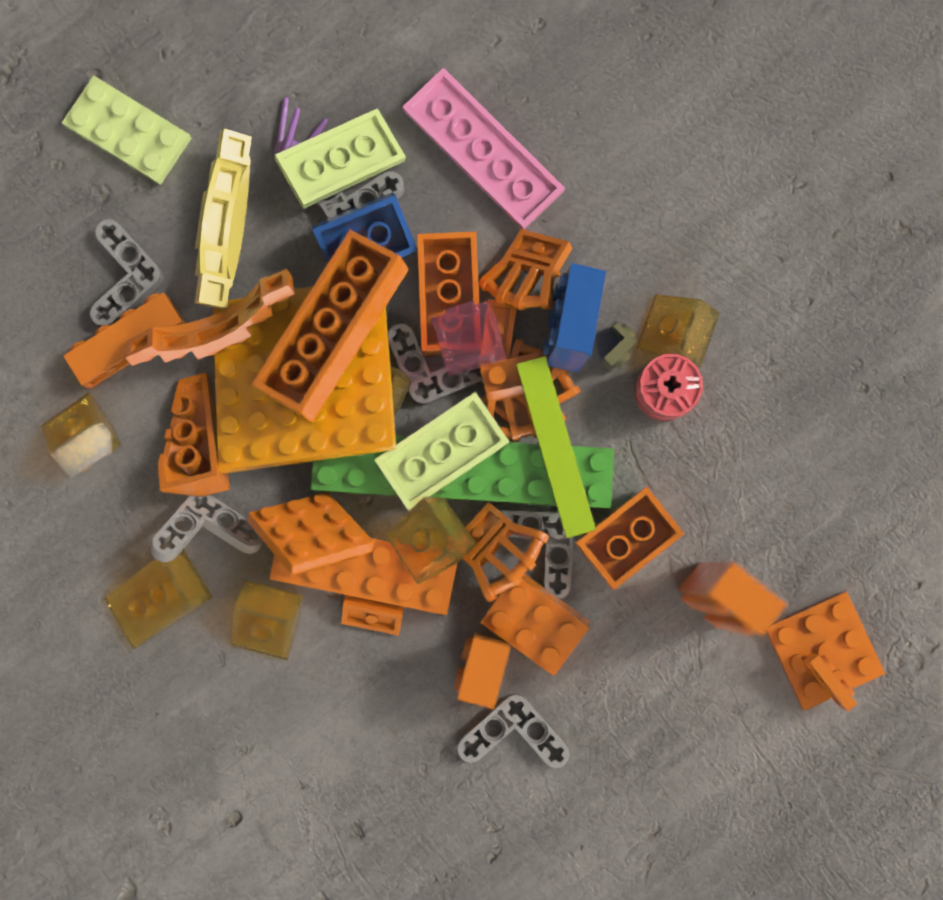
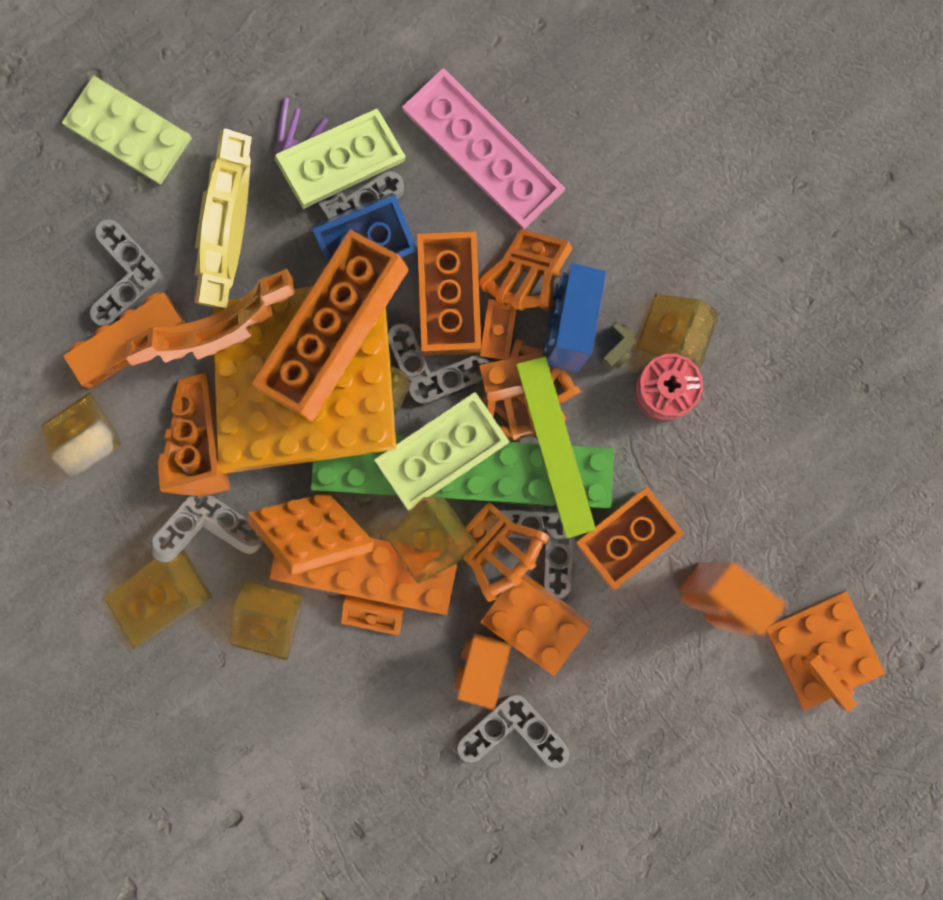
clear pink panel [431,301,506,377] -> none

